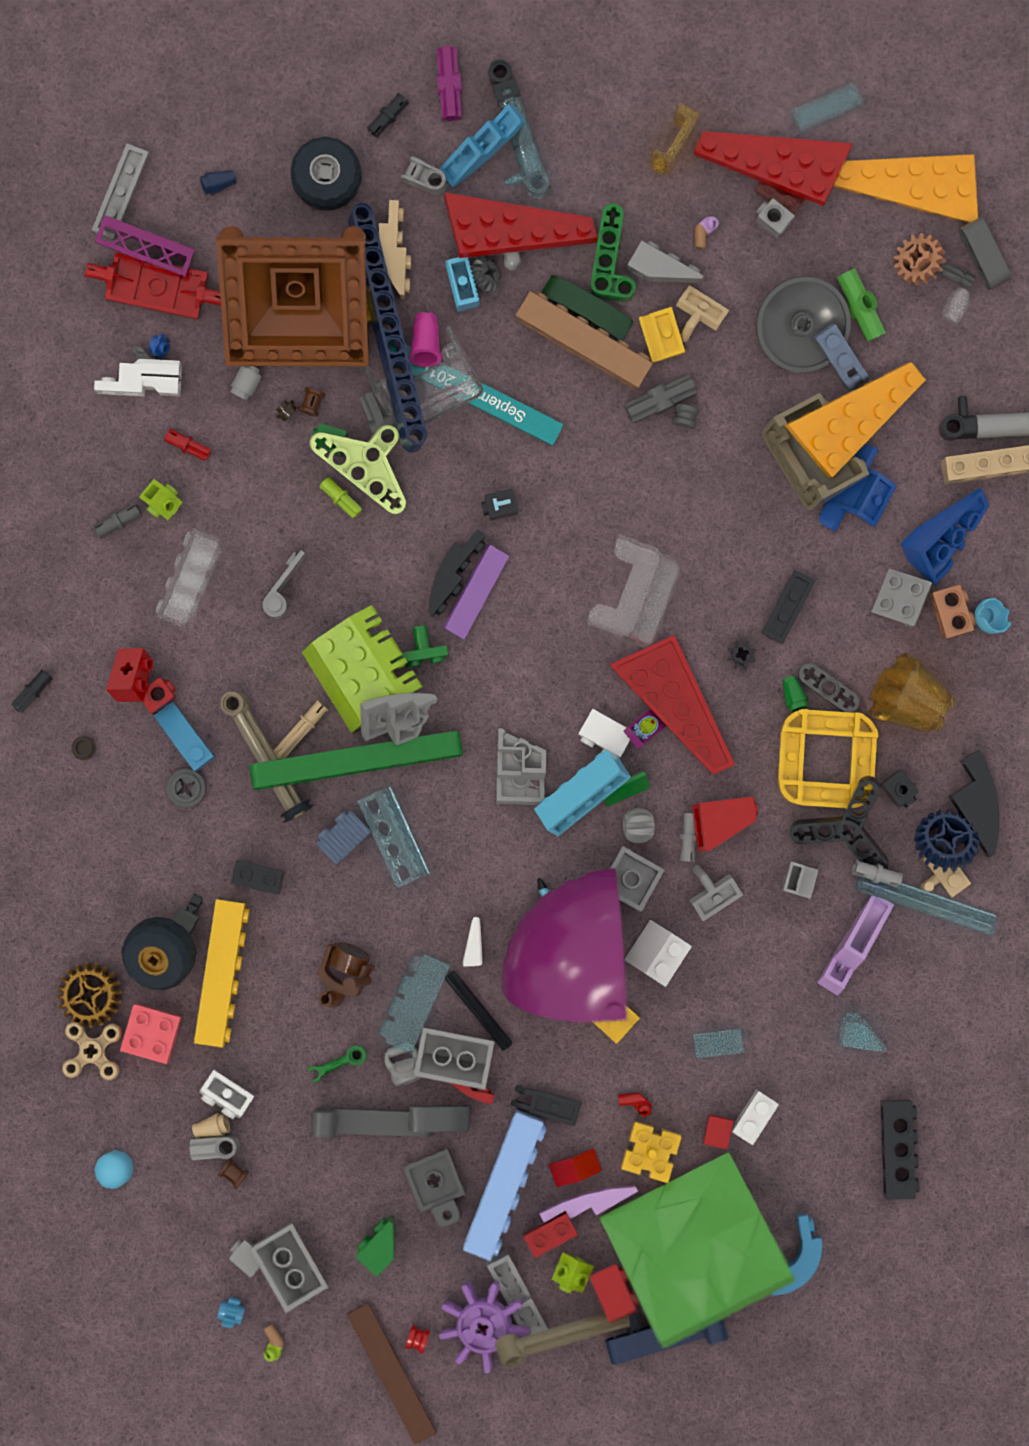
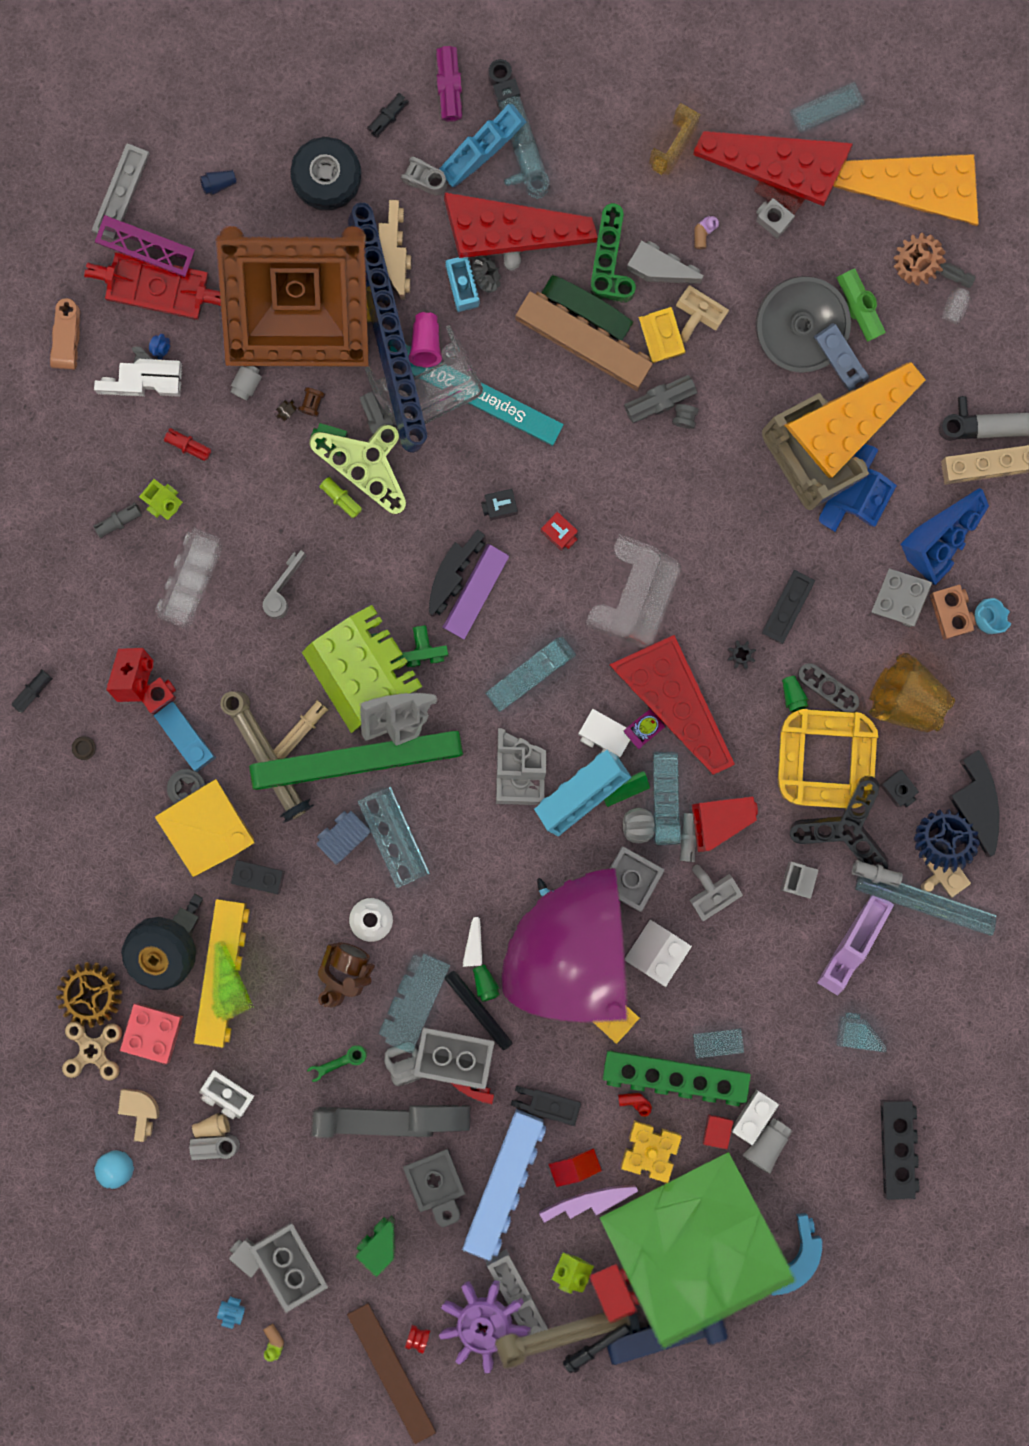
reddish brown bush [217,1158,249,1189] -> none
red brick [523,1211,578,1258] -> none
dark grey beam [959,217,1011,290] -> none
none -> nougat piece [50,298,80,370]
none -> tan brick [118,1088,159,1142]
none -> yellow slope [155,779,255,877]
none -> clear neon green slope [212,941,254,1021]
none -> white piece [349,898,393,942]
none -> green cone [473,964,500,1002]
none -> clear light blue beam [485,636,577,713]
none -> red brick [541,512,578,551]
none -> black pin [563,1323,631,1373]
none -> green brick [602,1050,751,1106]
none -> clear light blue beam [653,752,681,845]
none -> light grey plant [742,1118,792,1174]

